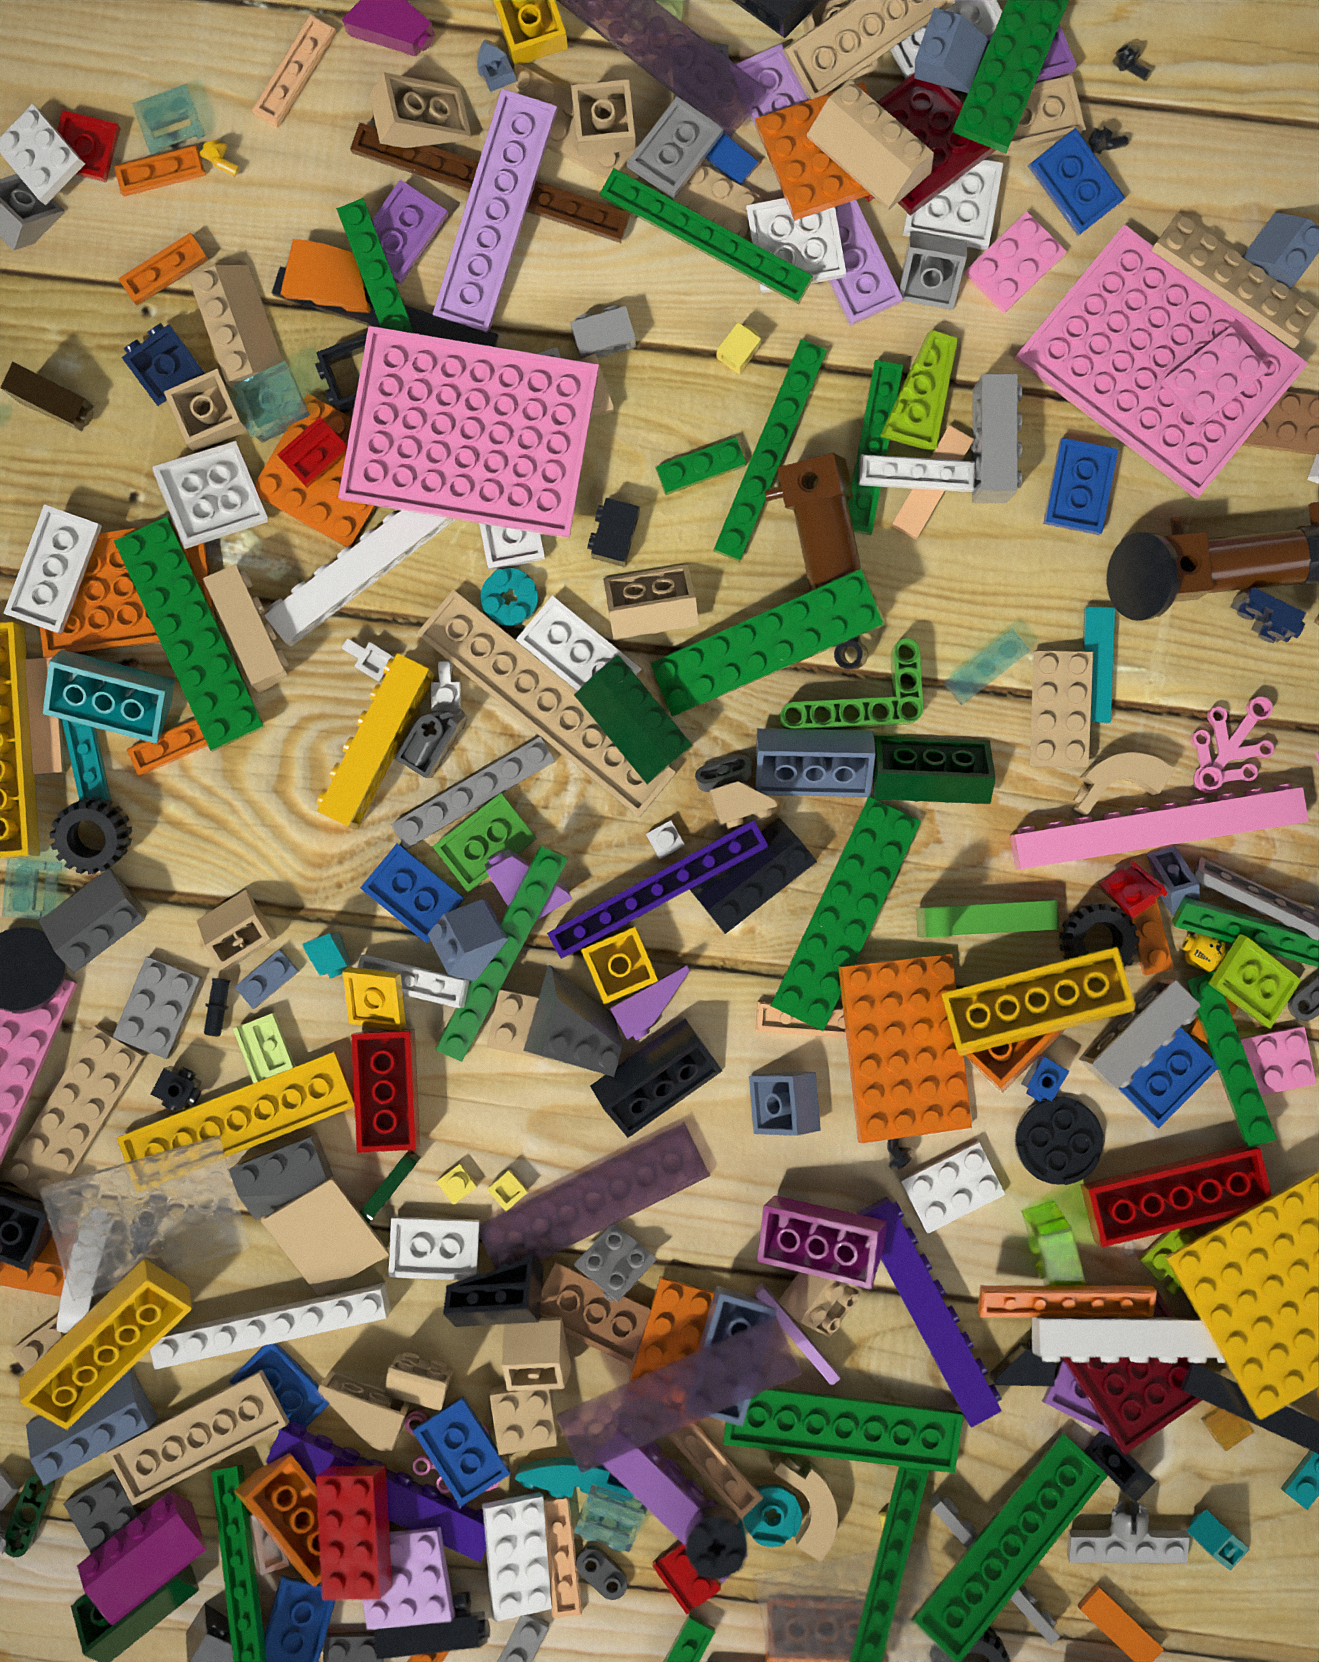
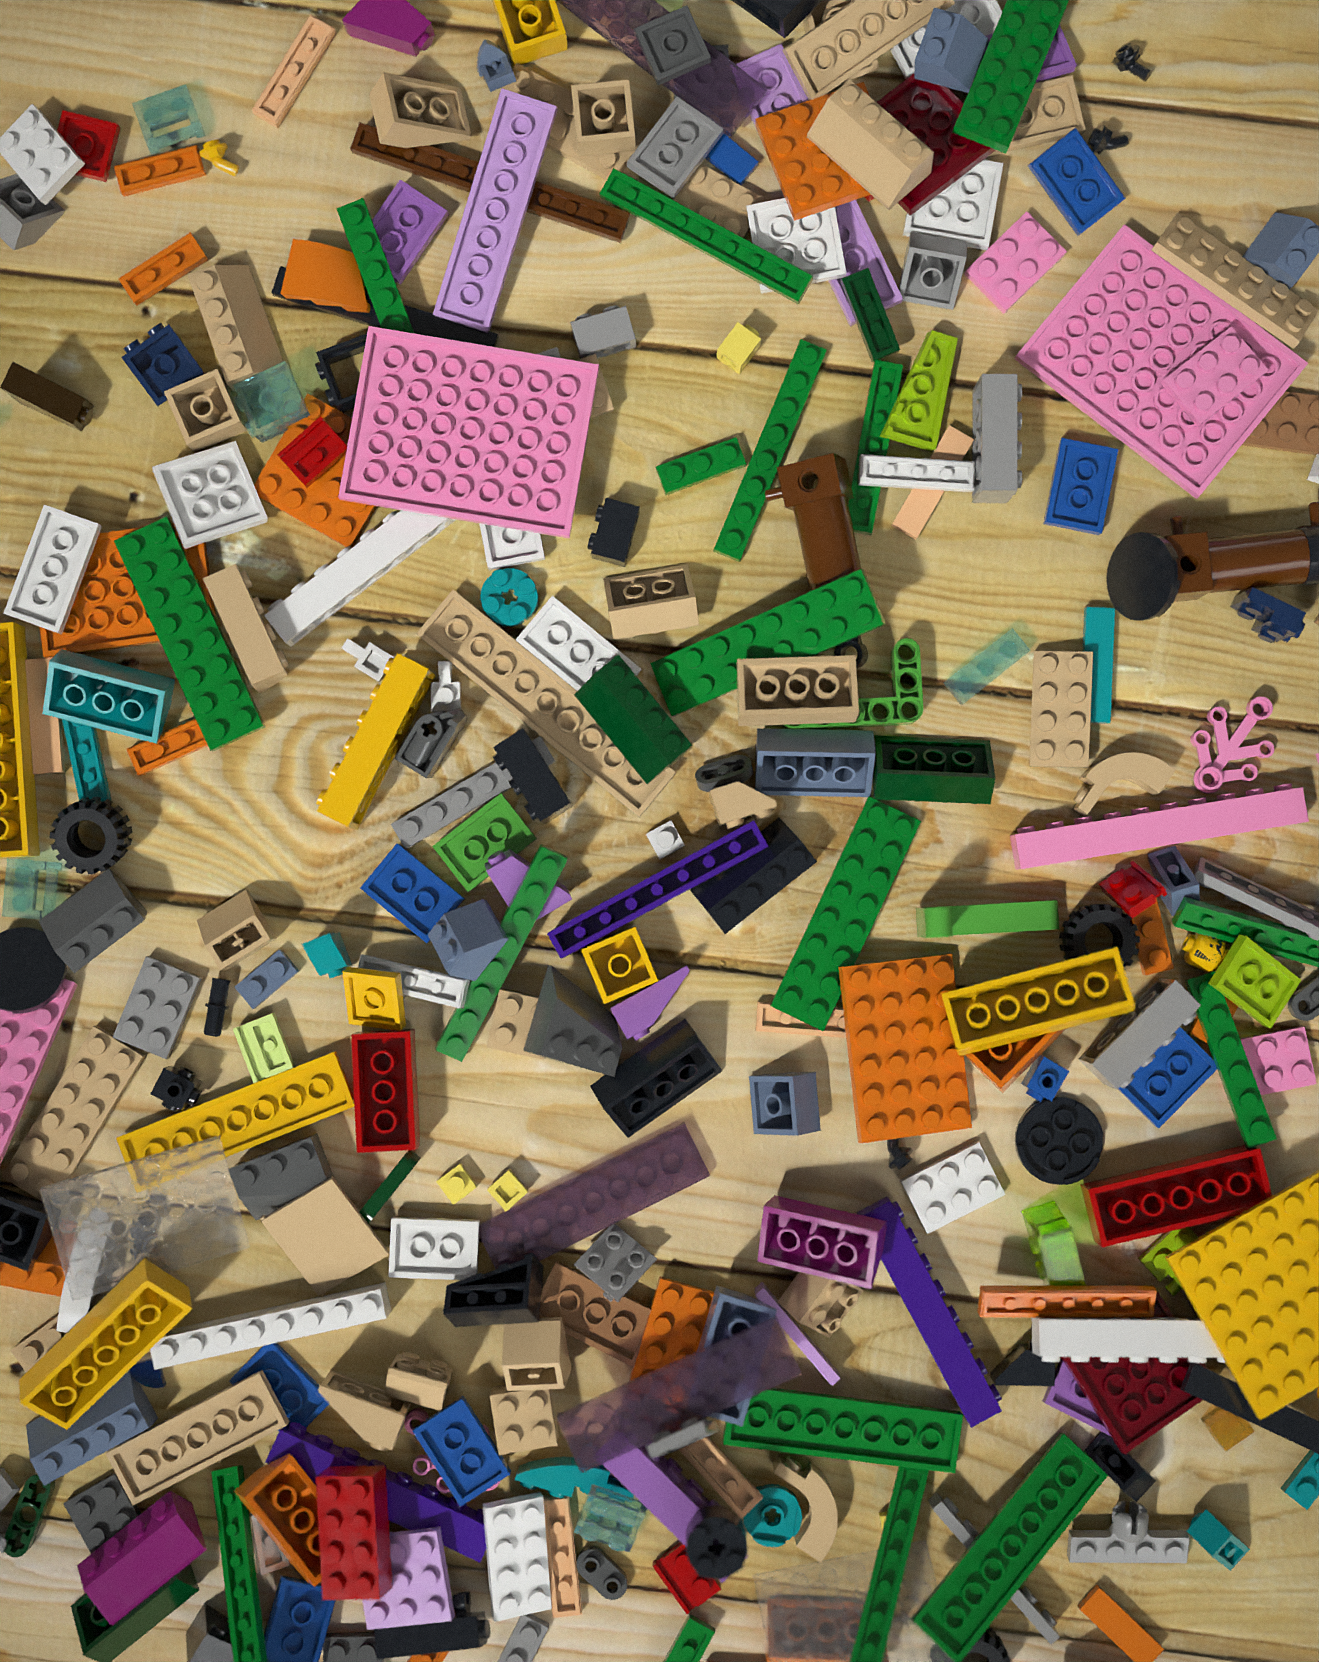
none -> clear blue tile [129,1358,166,1388]
none -> black wedge [492,728,574,824]
none -> dark grey plate [634,5,711,85]
none -> light grey plate [647,1417,720,1458]
none -> tan slope [737,655,859,726]
none -> dark green plate [840,268,900,362]

